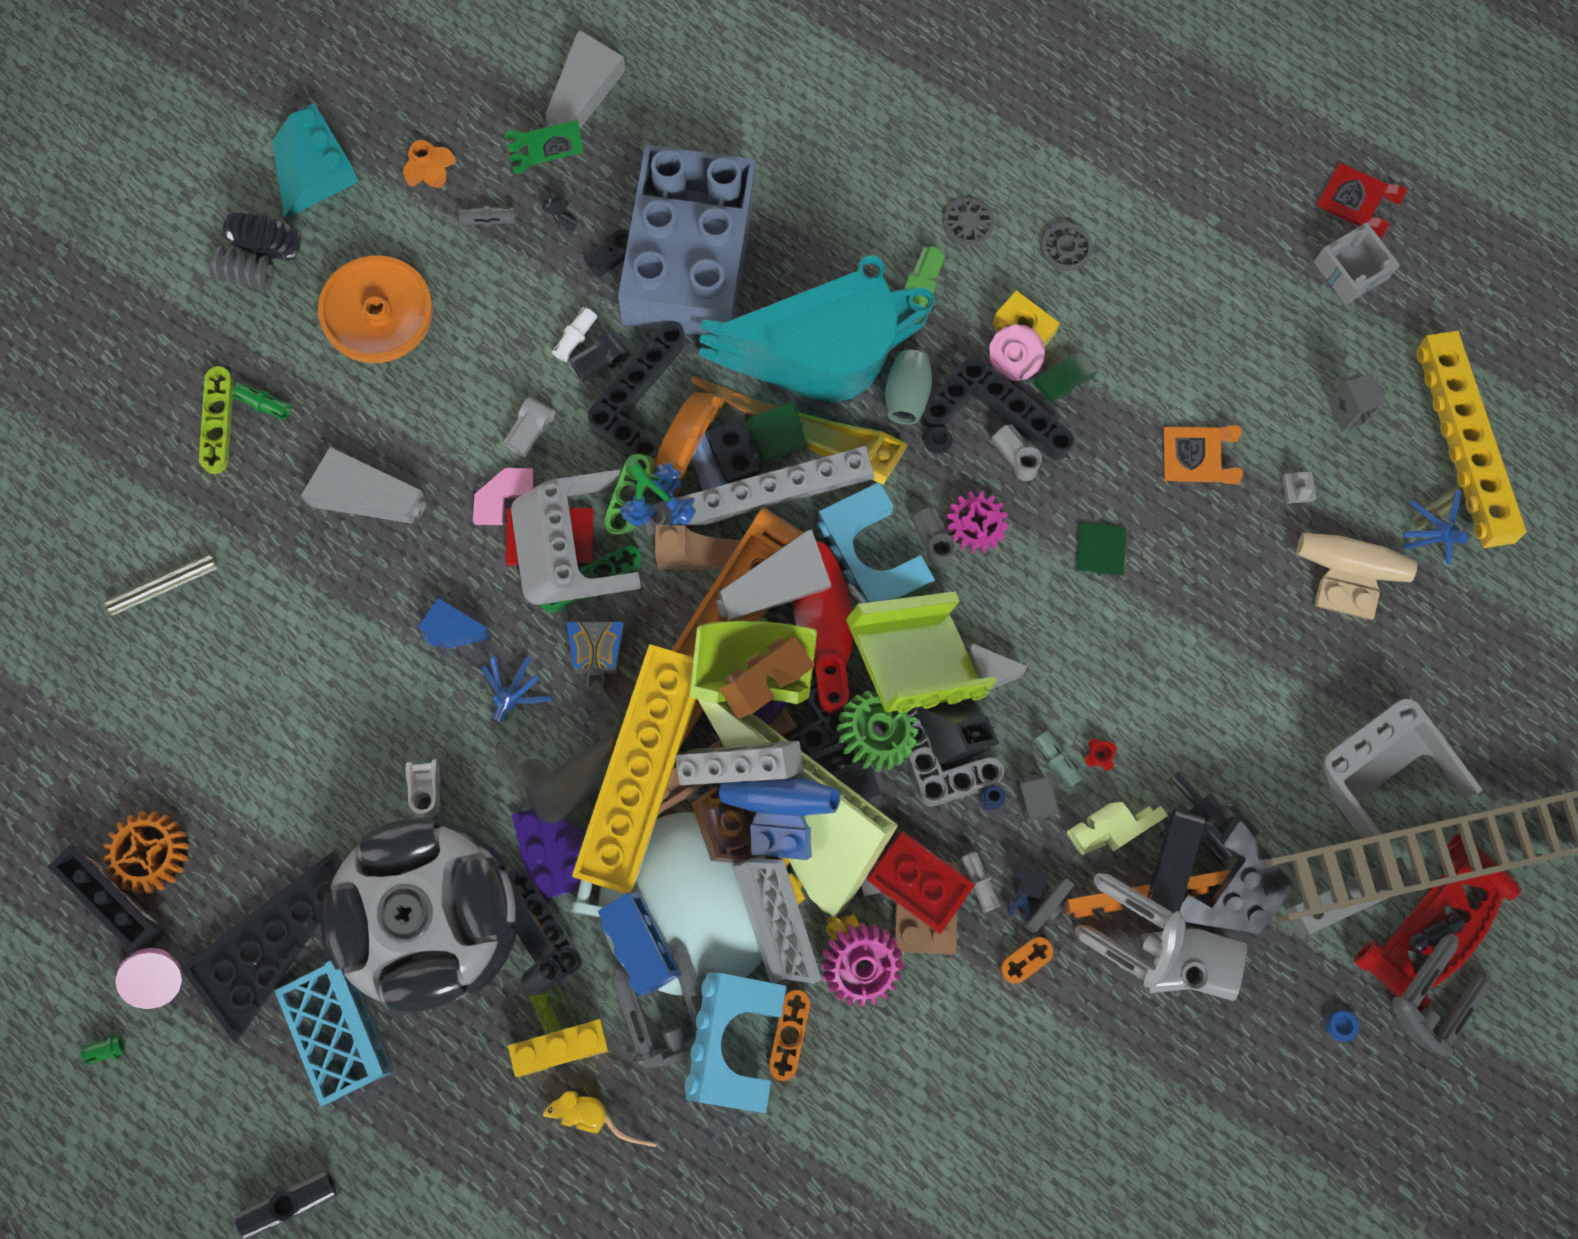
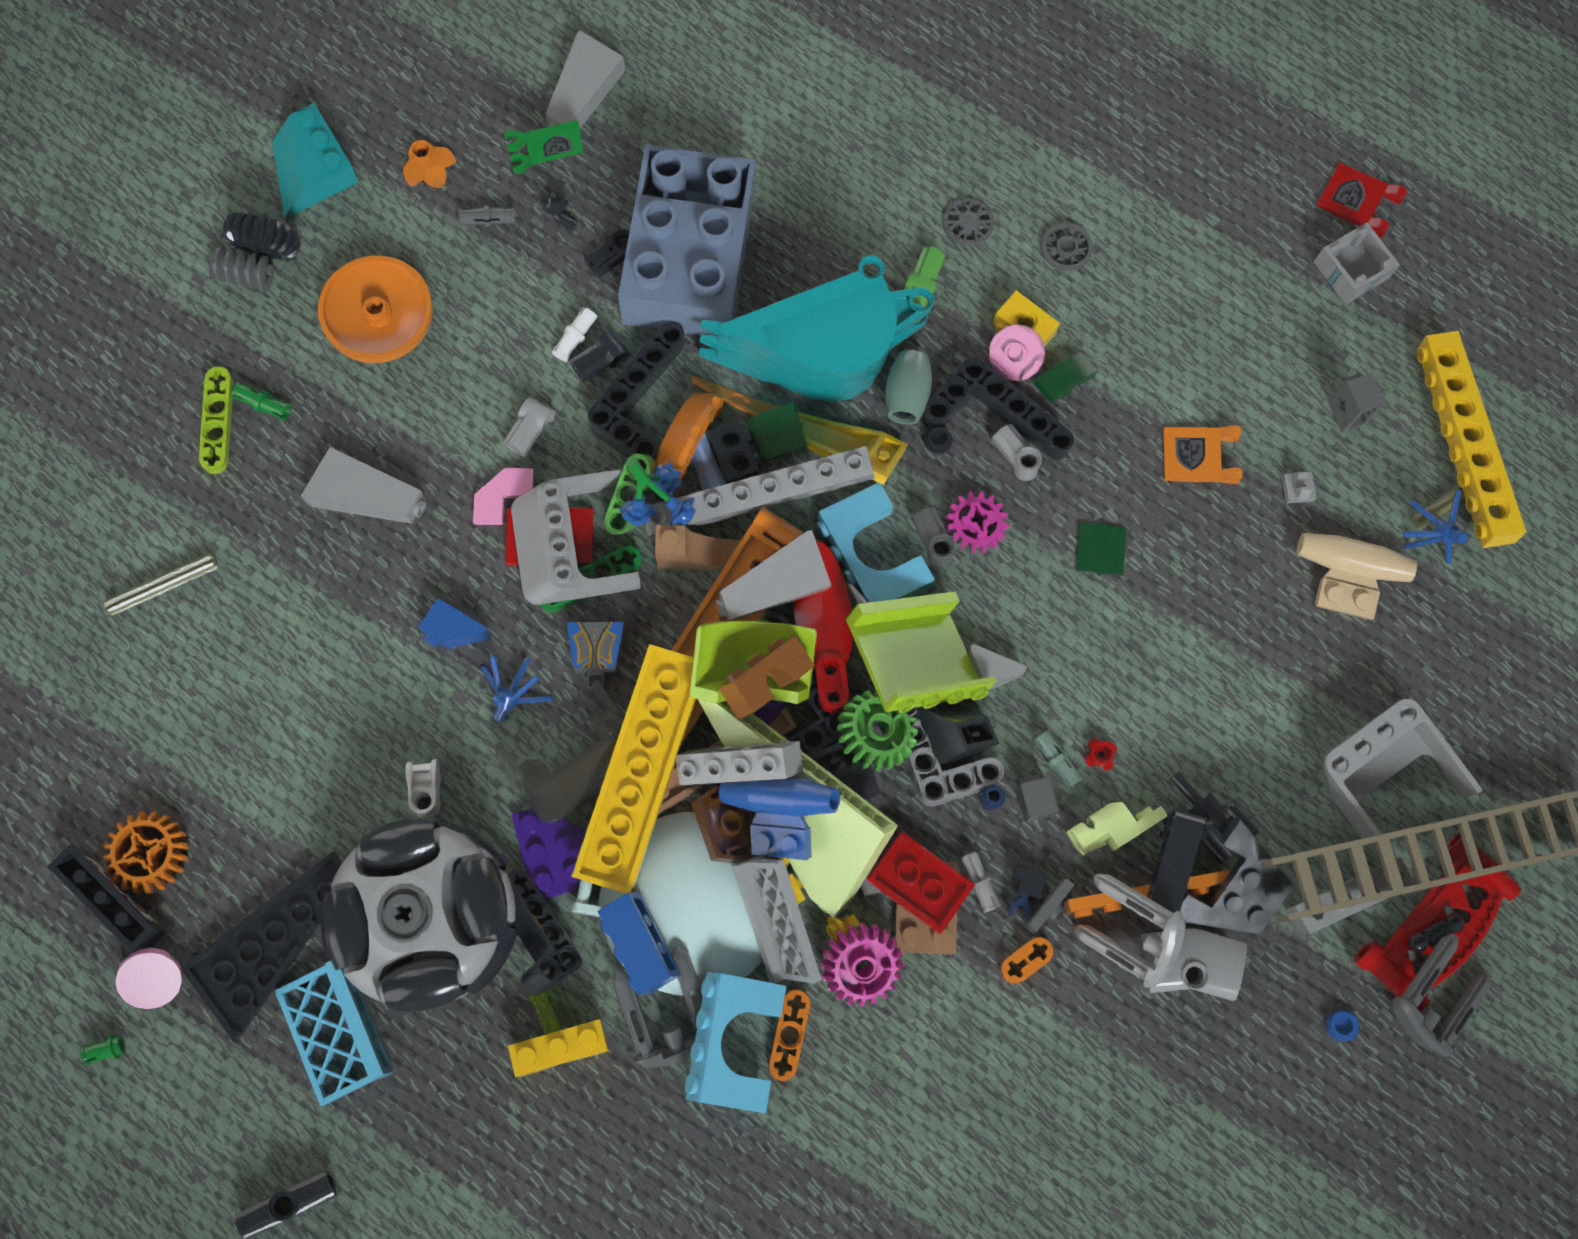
yellow animal [543,1091,657,1147] -> none

